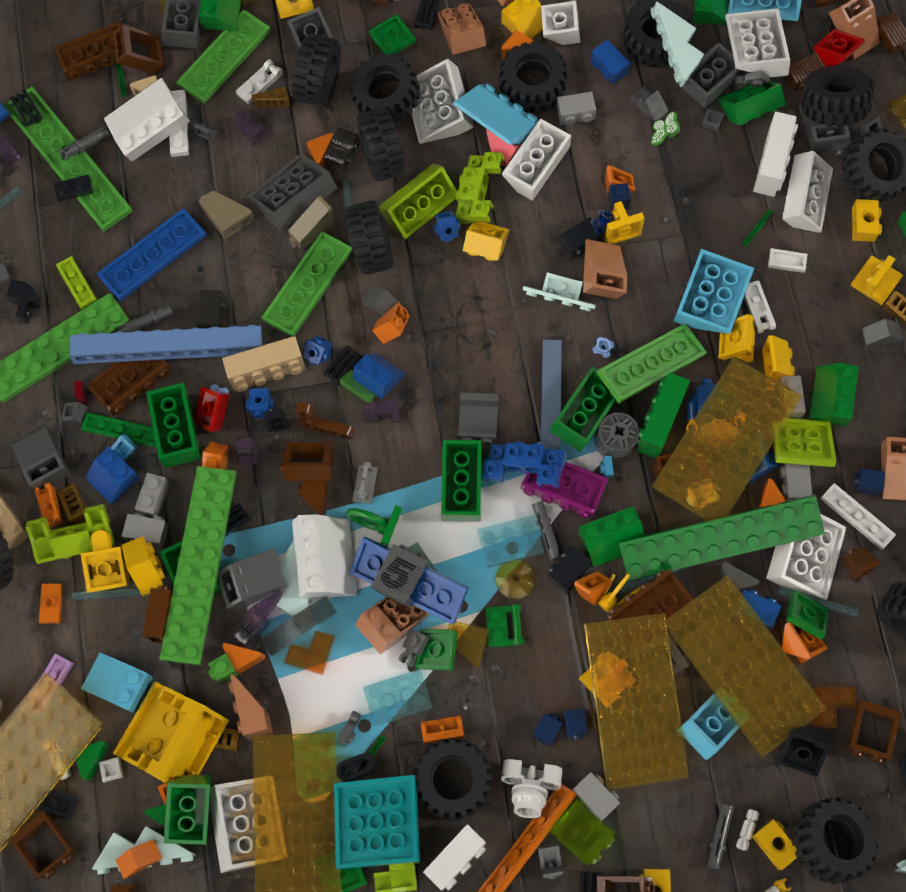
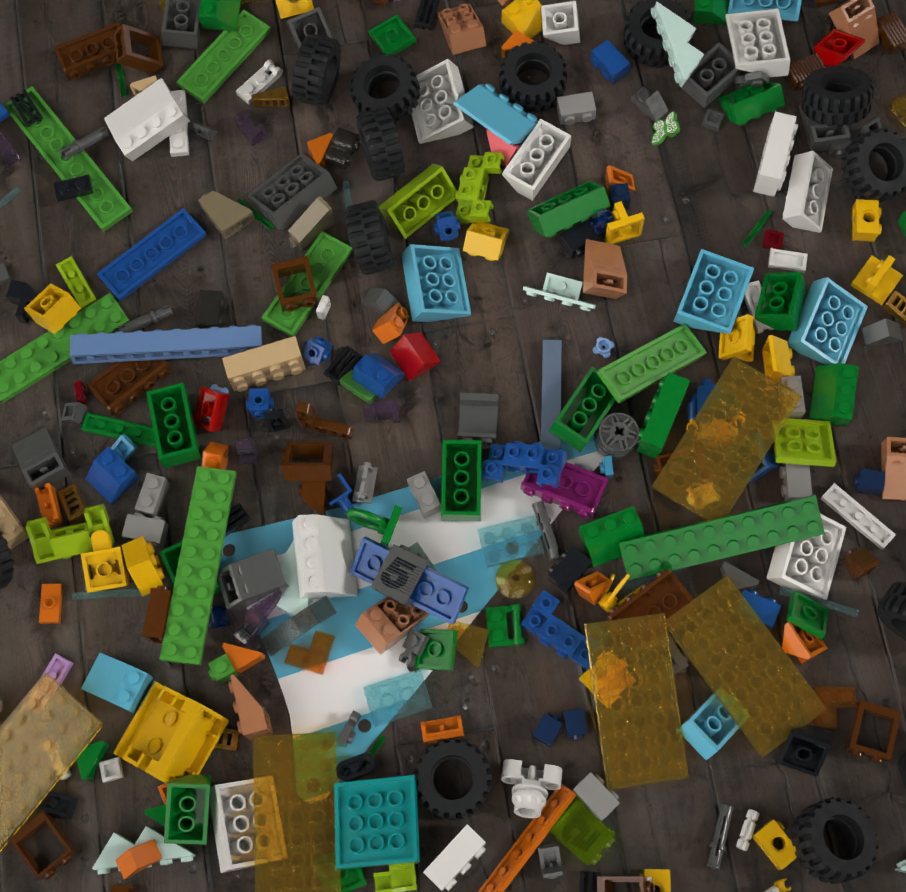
orange slope [759,478,785,508] -> none
none -> yellow brick [24,283,81,334]
none -> clear blue brick [209,605,231,629]
none -> green piece [237,198,274,231]
none -> reddish brown window [271,256,319,312]
none -> white tile [316,295,331,320]
none -> blue bracket [329,473,355,518]
none -> red slope [389,332,441,382]
none -> medium azure slope [401,244,471,322]
none -> light grey brick [407,471,441,519]
none -> blue bracket [521,590,611,670]
none -> green brick [526,180,611,237]
none -> green slope [754,272,807,331]
none -> dark red tile [762,229,784,250]
none -> medium azure slope [788,277,868,365]

